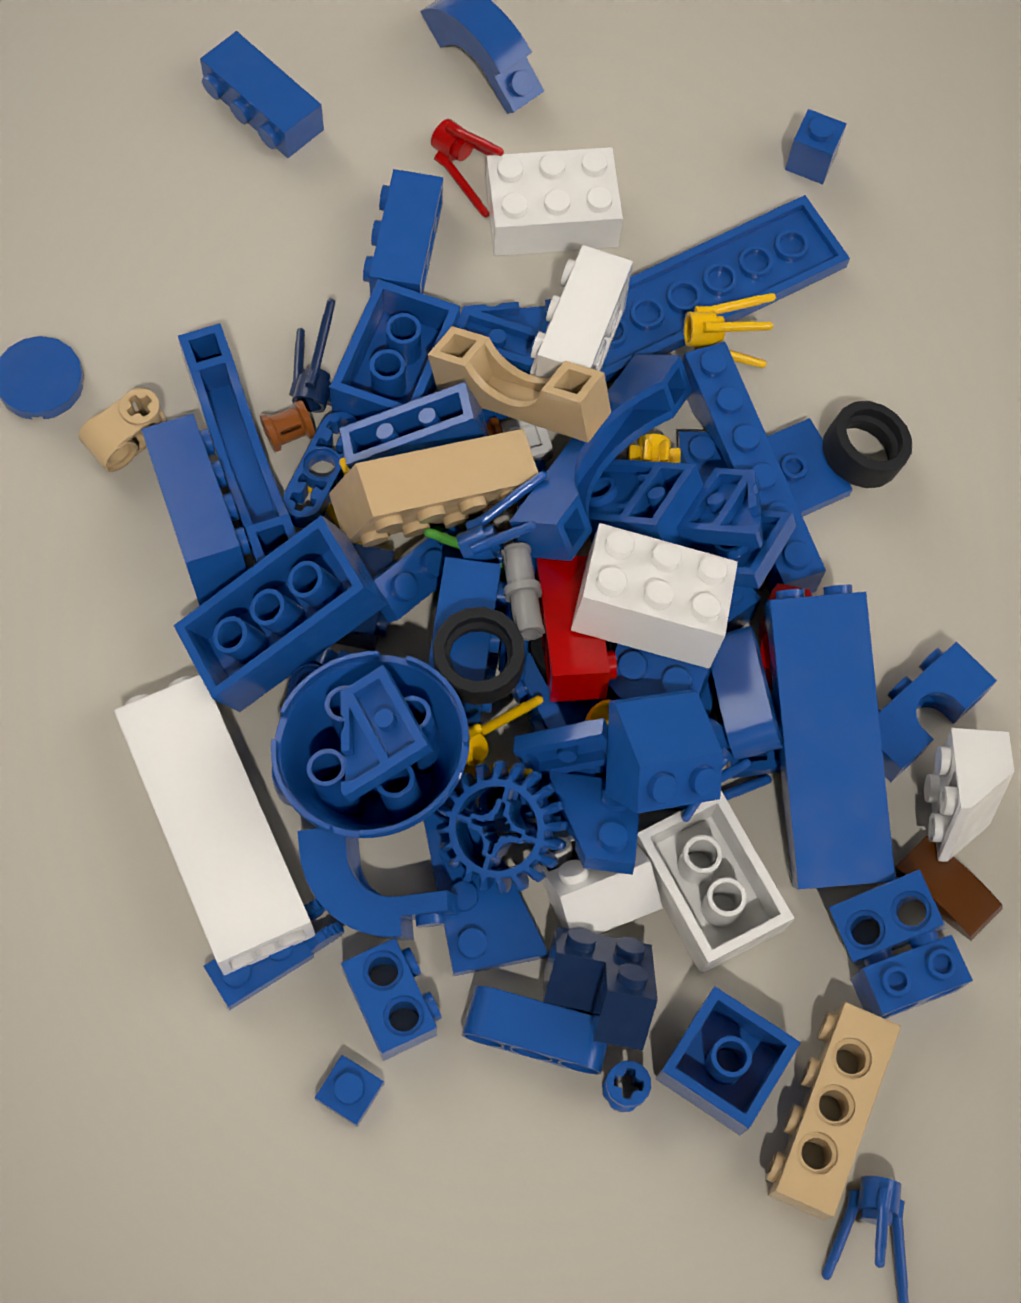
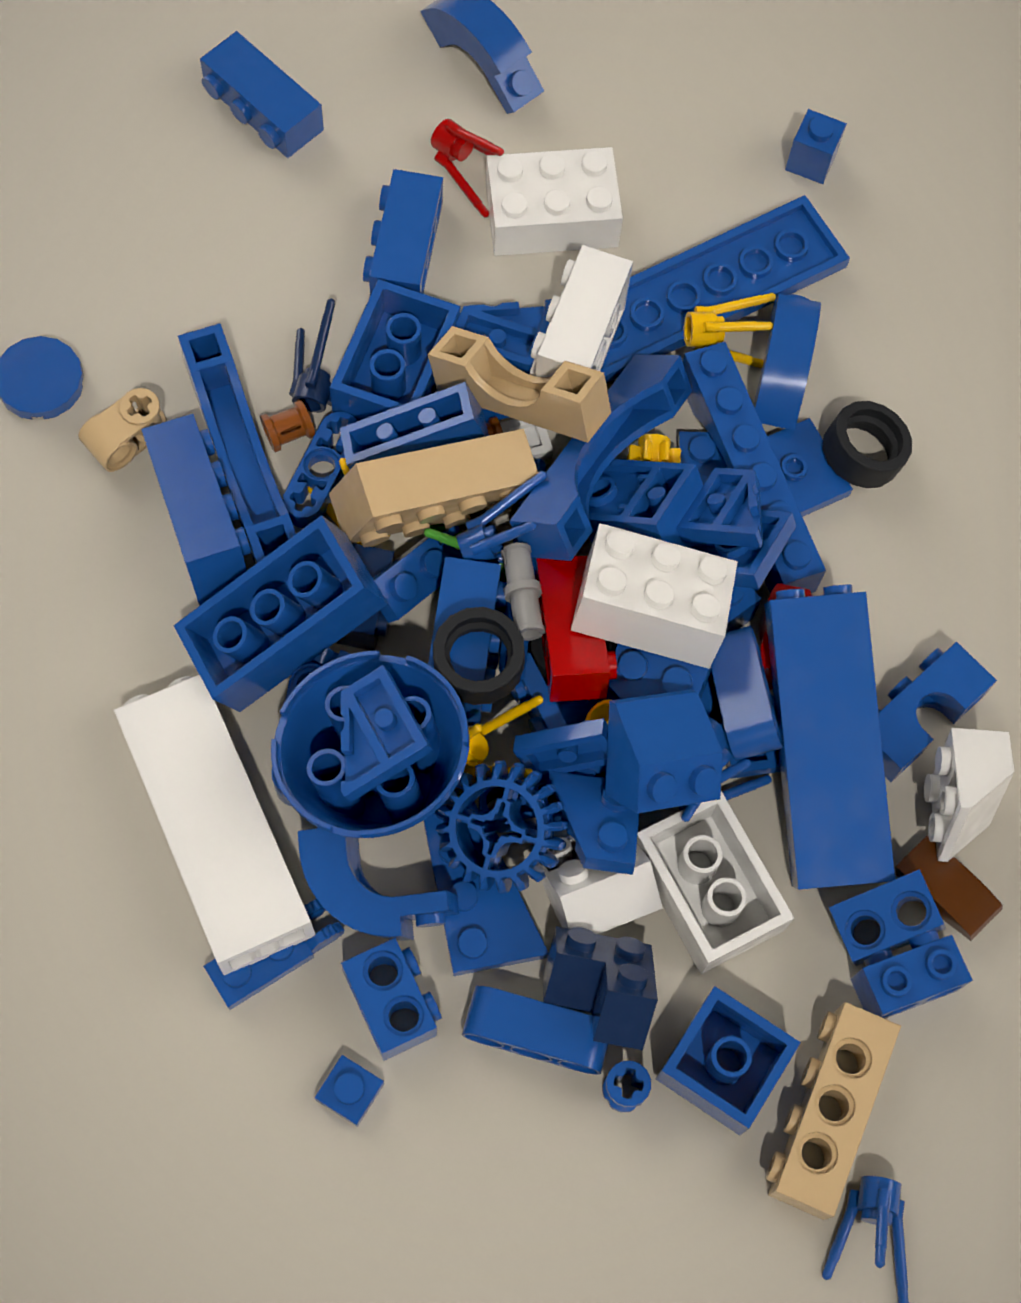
none -> blue arch [753,294,821,431]

